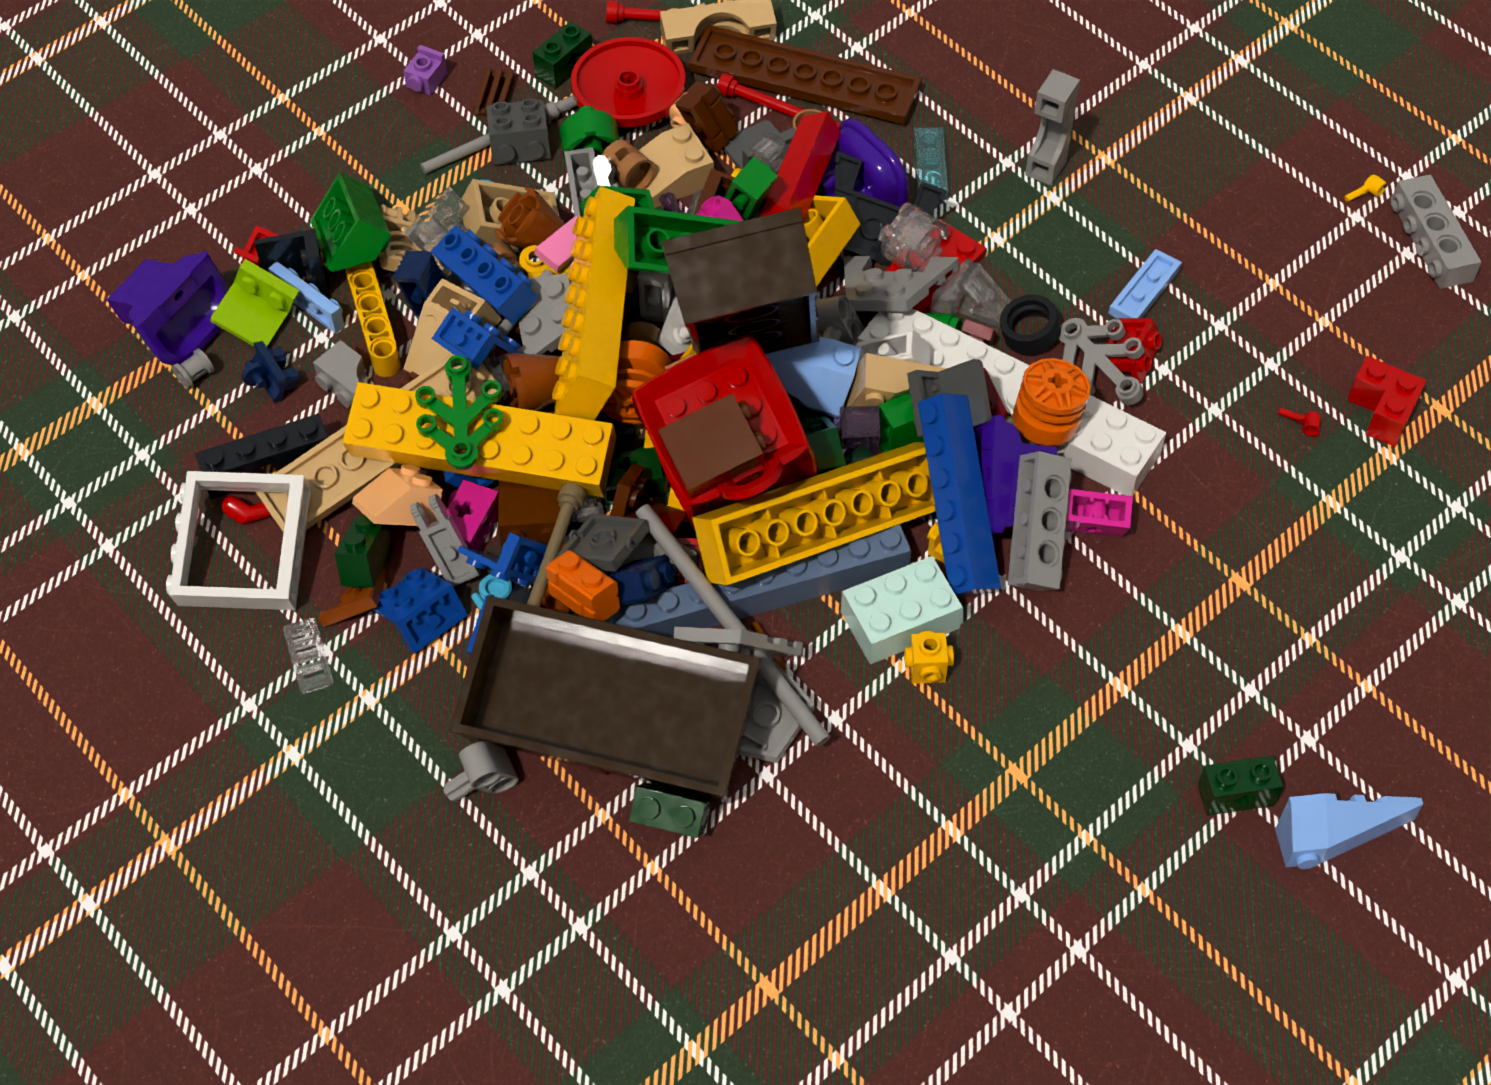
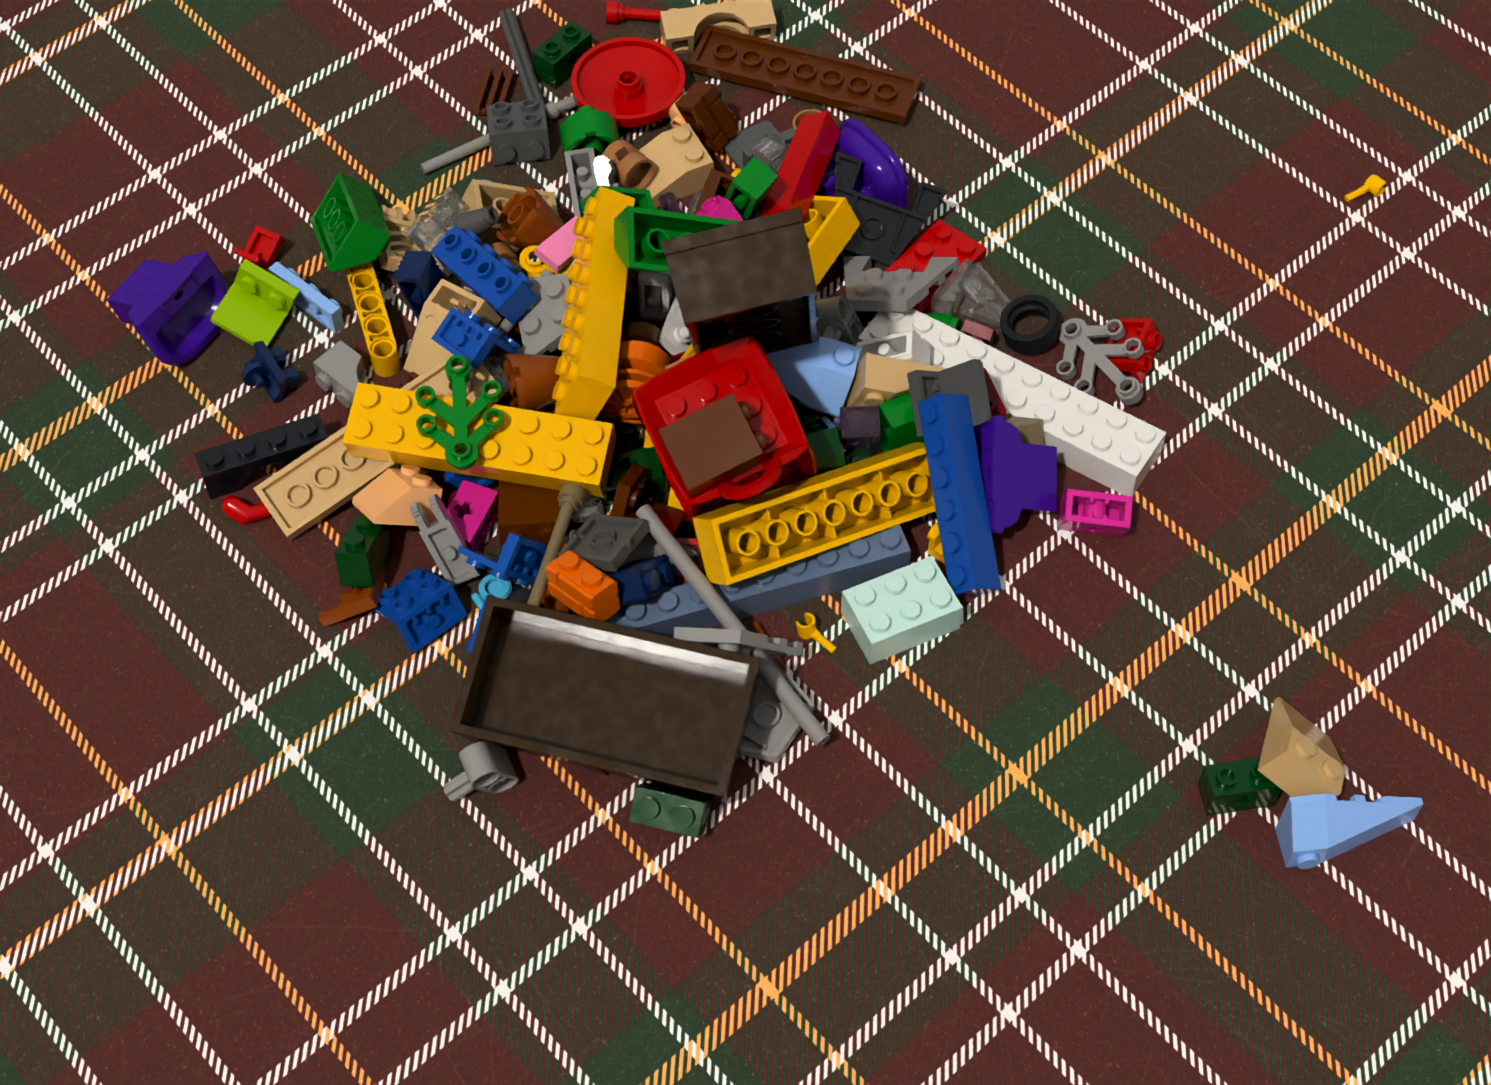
white window [166,471,311,610] -> none
light grey bush [172,348,214,389] -> none
black bracket [254,229,330,297] -> none
clear slope [282,618,335,695] -> none
medium lavender brick [403,45,448,96] -> none
red piece [717,72,841,129] -> none
clear brick [878,202,949,272] -> none
yellow brick [904,631,954,684] -> none
clear light blue plate [914,127,948,200] -> none
light grey brick [1007,451,1072,592] -> none
orange wheel [1012,358,1091,446] -> none
light grey arch [1025,69,1080,186] -> none
light blue plate [1108,249,1182,319] -> none
red hand [1278,407,1321,437] -> none
red brick [1347,356,1427,447] -> none
light grey brick [1391,174,1481,289] -> none
none -> dark grey cone [453,206,499,237]
none -> dark grey axle [499,8,545,105]
none -> yellow hand [796,613,837,654]
none -> tan slope [1257,697,1346,797]

